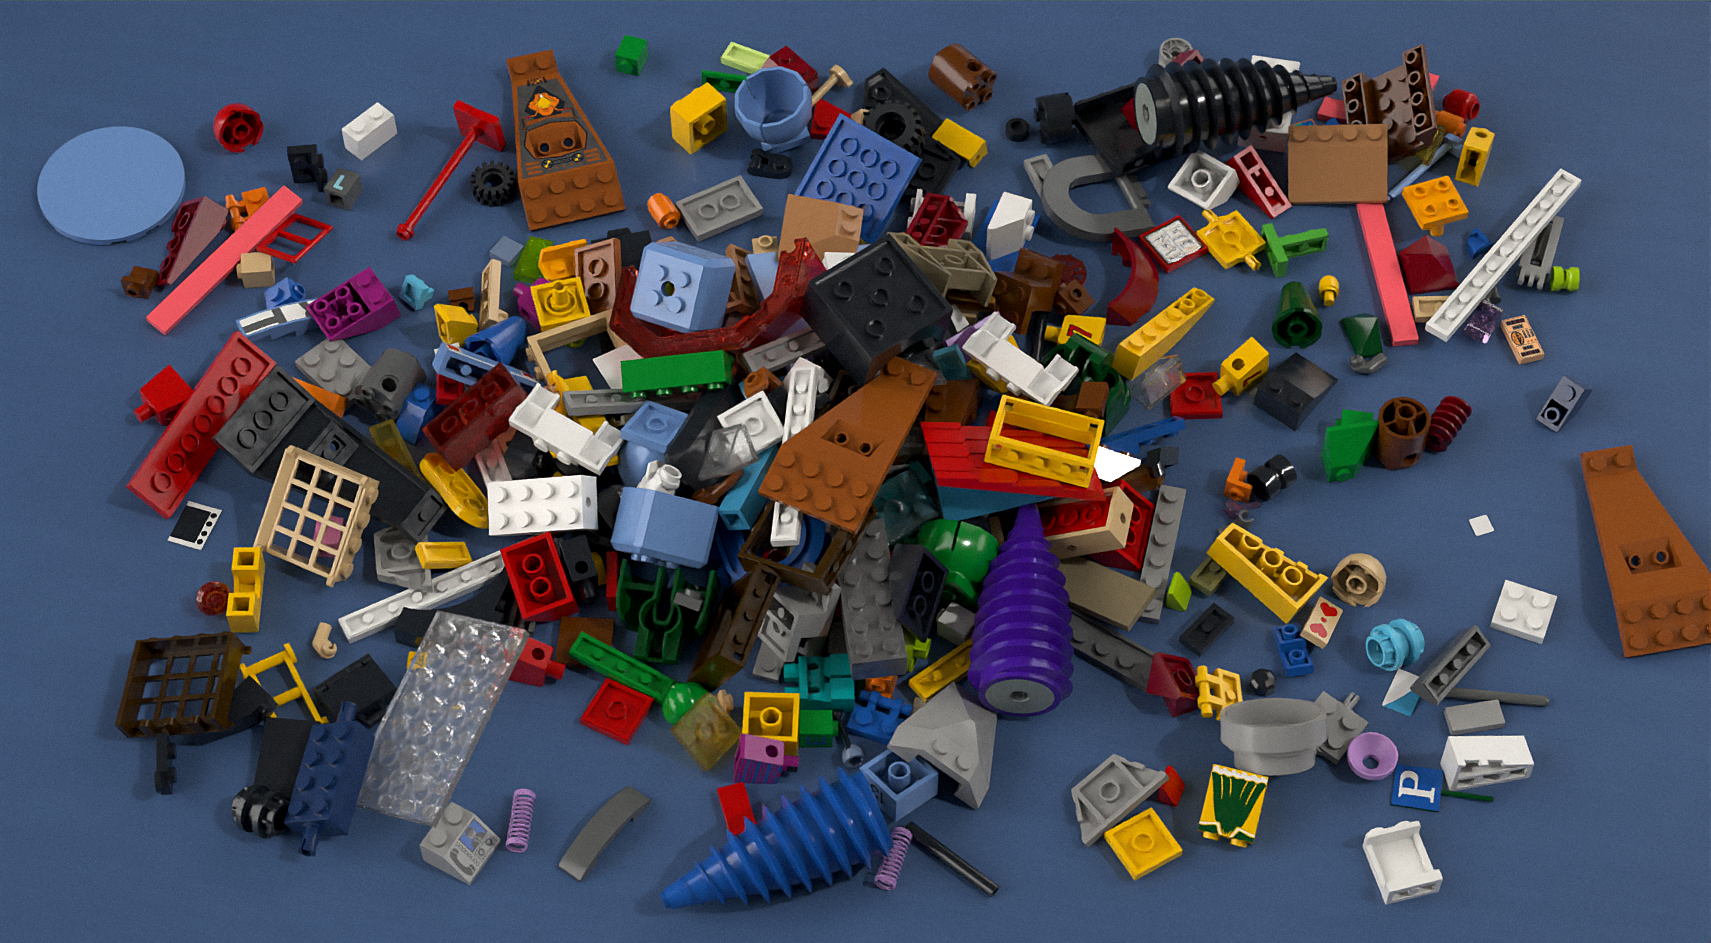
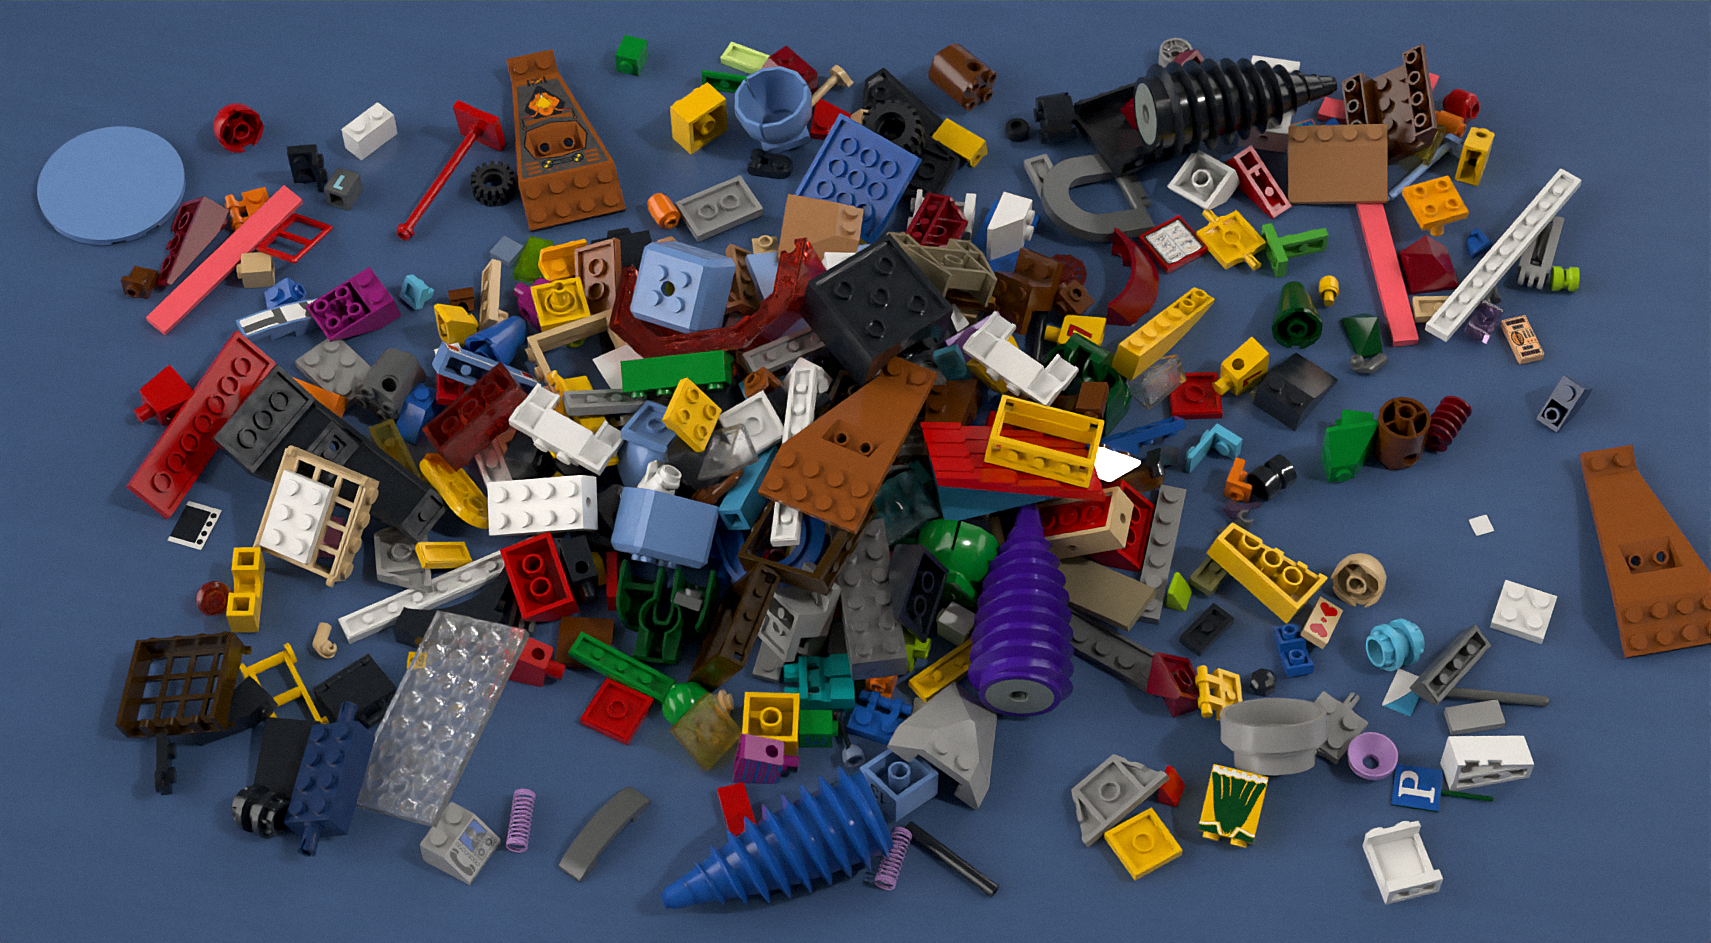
none -> white plate [259,470,334,564]
none -> yellow plate [662,378,722,453]
none -> medium azure bracket [1185,423,1243,473]

